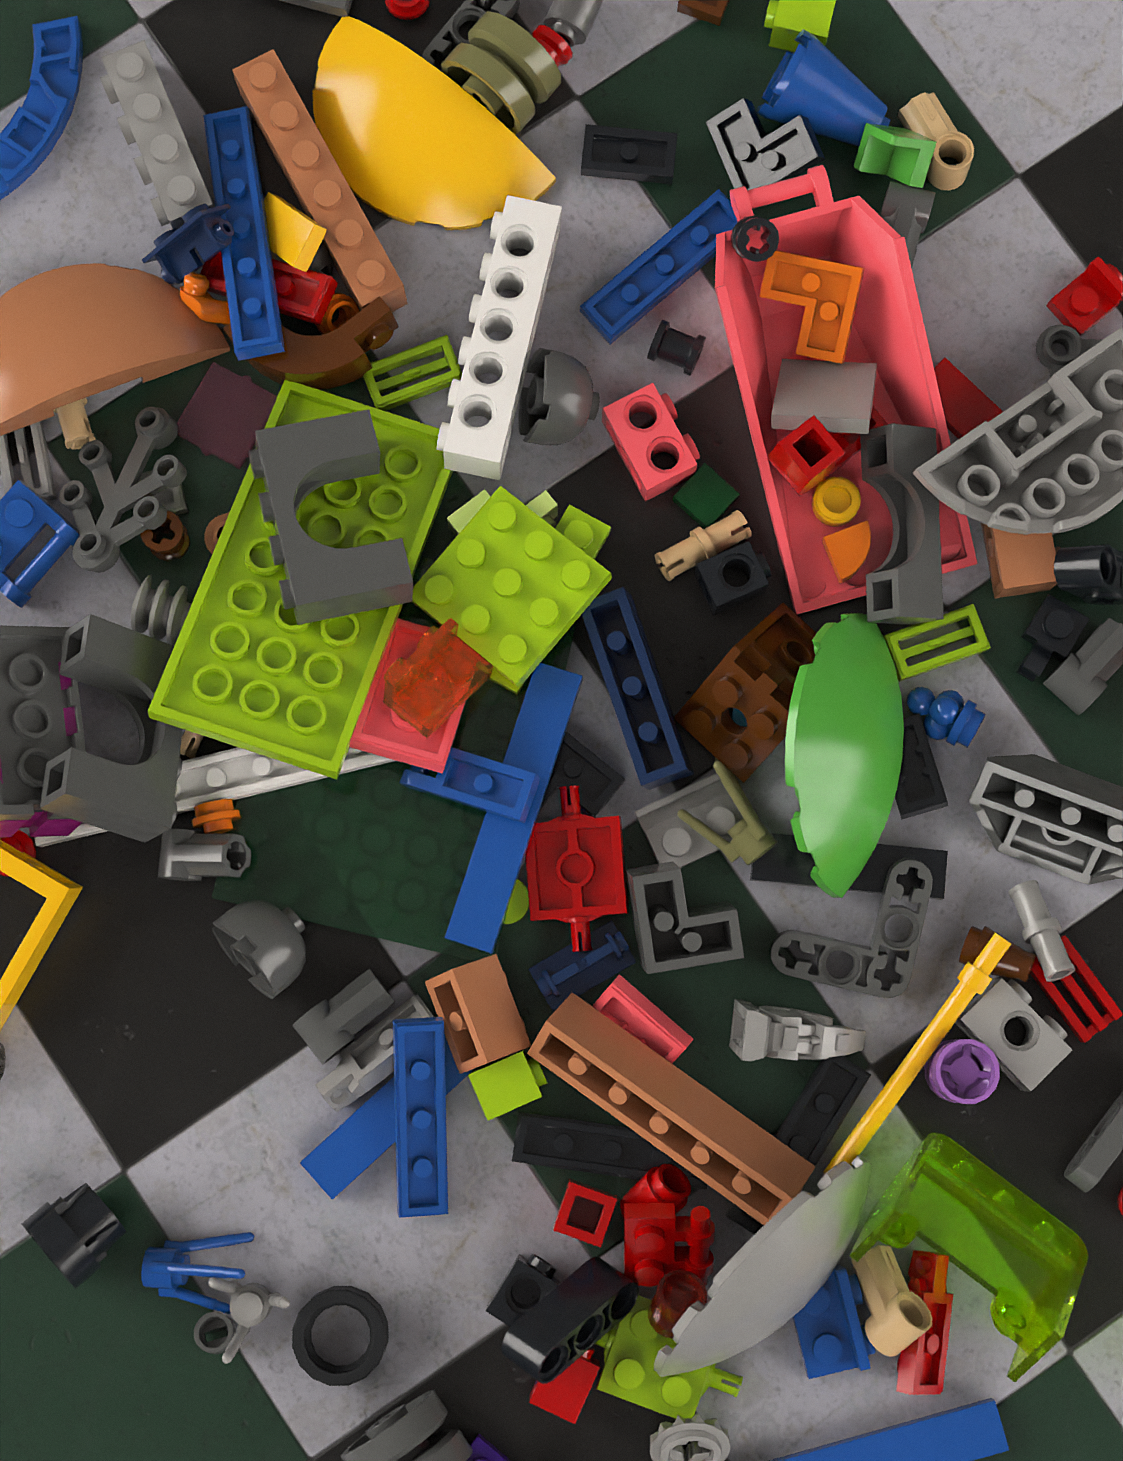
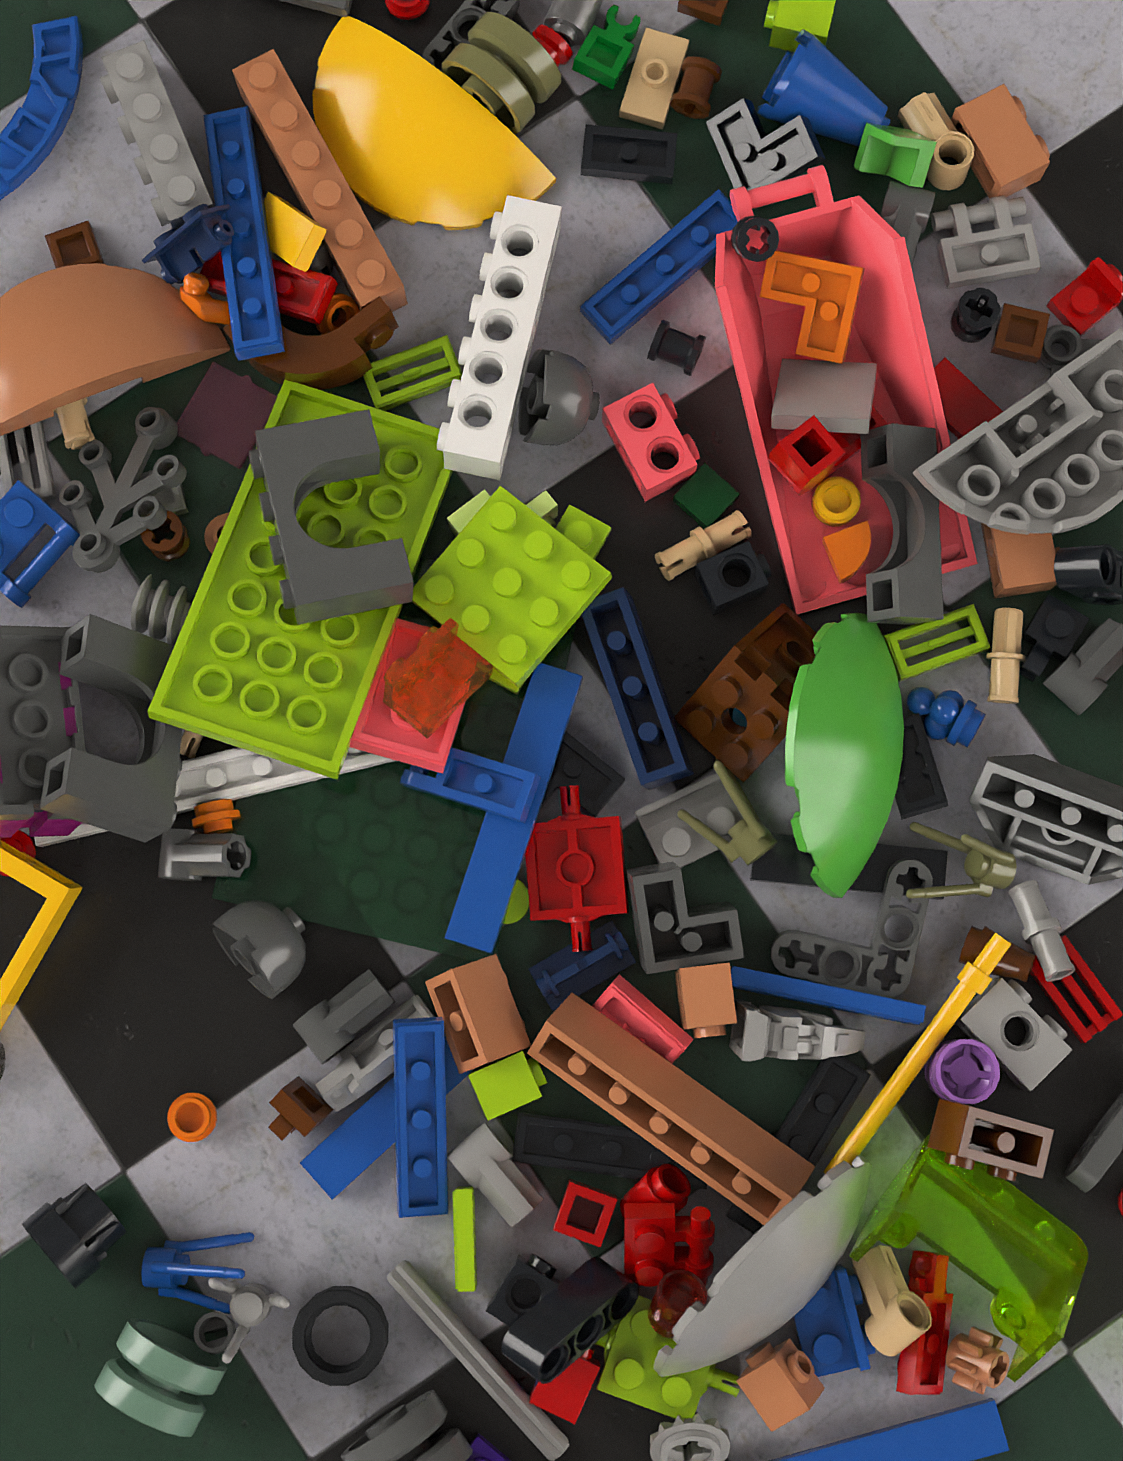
none -> reddish brown tile [44,220,105,268]
none -> sand green wheel [94,1318,228,1437]
none -> orange plate [167,1092,217,1142]
none -> reddish brown tile [268,1076,334,1141]
none -> light grey axle [387,1260,569,1461]
none -> light grey piece [447,1122,544,1227]
none -> lime tile [452,1186,477,1292]
none -> green plate [572,4,641,90]
none -> tan plate [619,27,689,130]
none -> reddish brown bush [670,56,722,119]
none -> nougat brick [675,963,737,1038]
none -> blue tile [730,966,926,1025]
none -> nougat brick [736,1338,825,1432]
none -> olive plant [906,822,1017,899]
none -> reddish brown brick [927,1099,1054,1182]
none -> light grey plate [931,195,1041,289]
none -> nougat gear [946,1327,1009,1394]
none -> black bush [950,287,1001,343]
none -> nougat brick [951,84,1050,198]
none -> tan axle [986,607,1025,704]
none -> reddish brown tile [990,303,1050,364]

